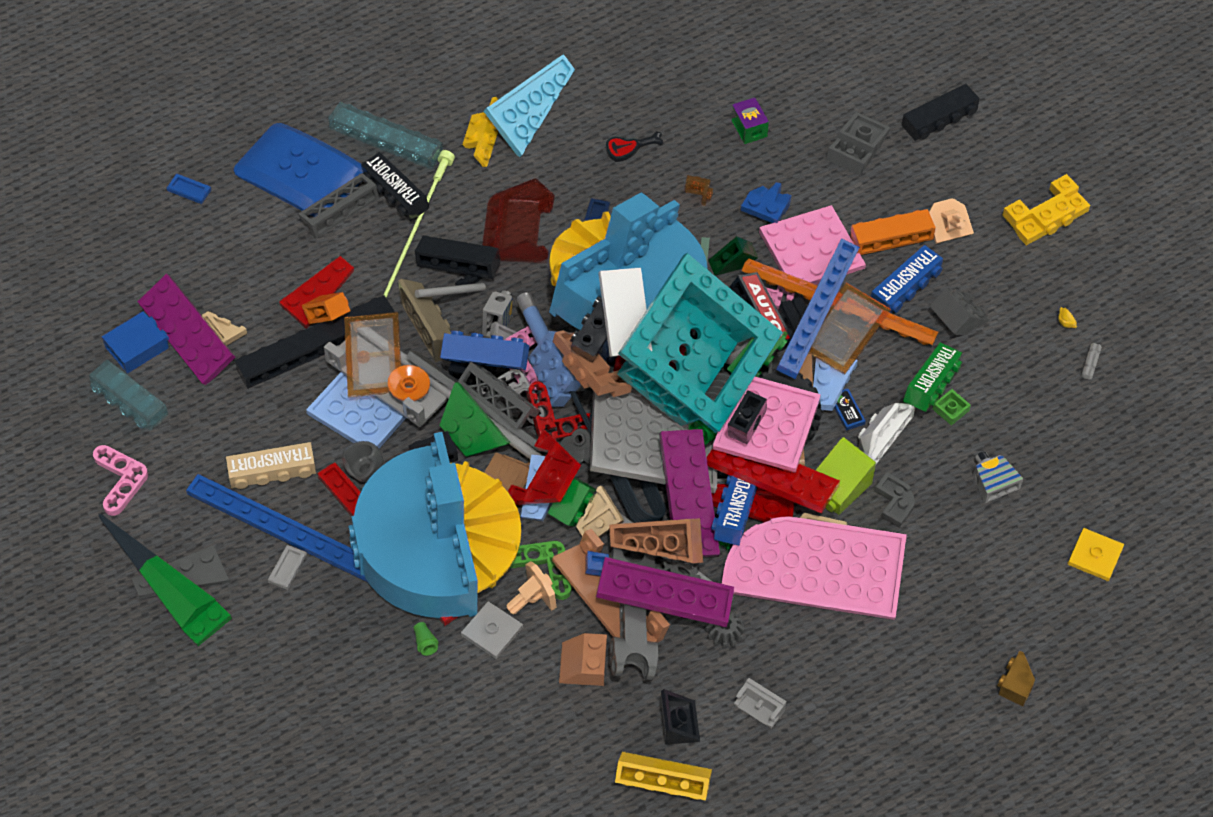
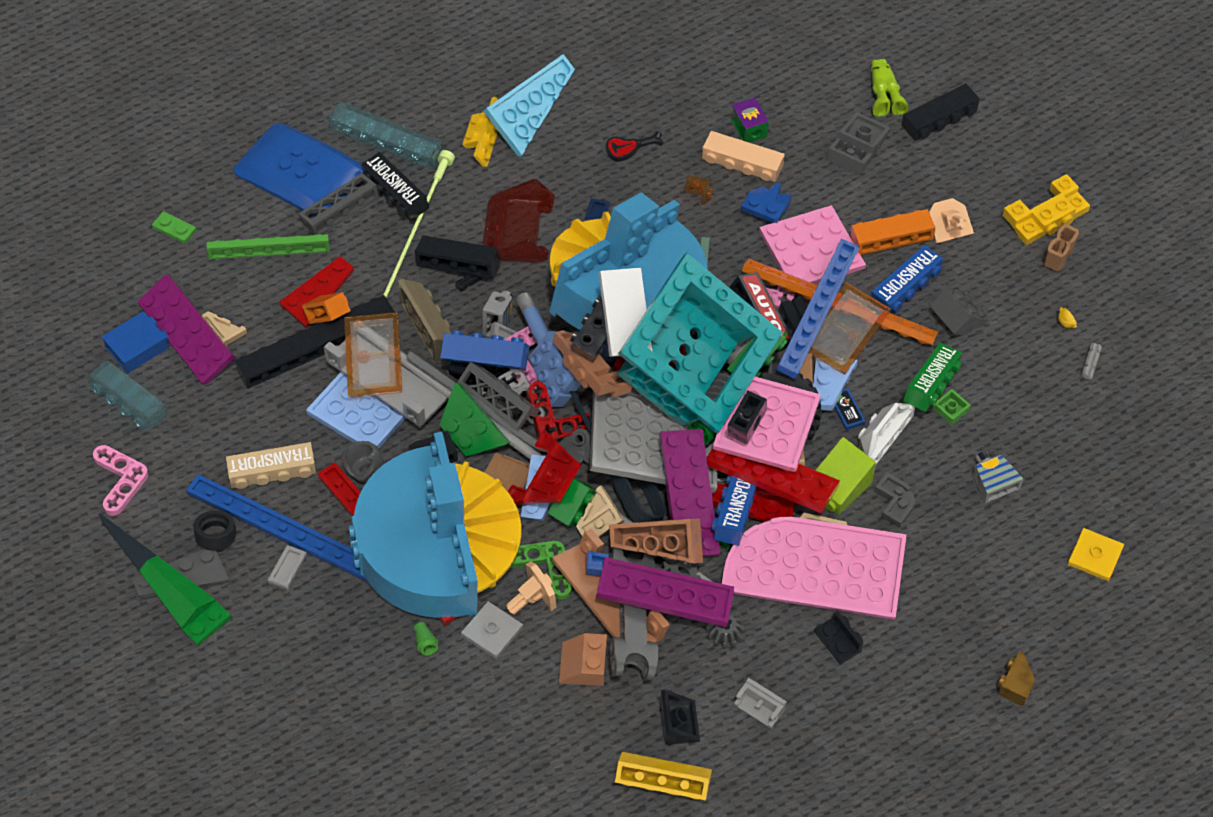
blue tile [167,174,211,204] -> none
orange dish [388,365,430,401] -> none
light grey bar [415,283,486,298] -> none
dark green slope [708,236,758,276] -> none
none -> bright green plate [152,211,197,244]
none -> black tyre [193,510,236,550]
none -> bright green plate [207,234,330,259]
none -> light nougat brick [702,131,785,182]
none -> black bracket [814,610,863,665]
none -> lime piece [871,59,909,117]
none -> medium nougat brick [1044,224,1079,272]

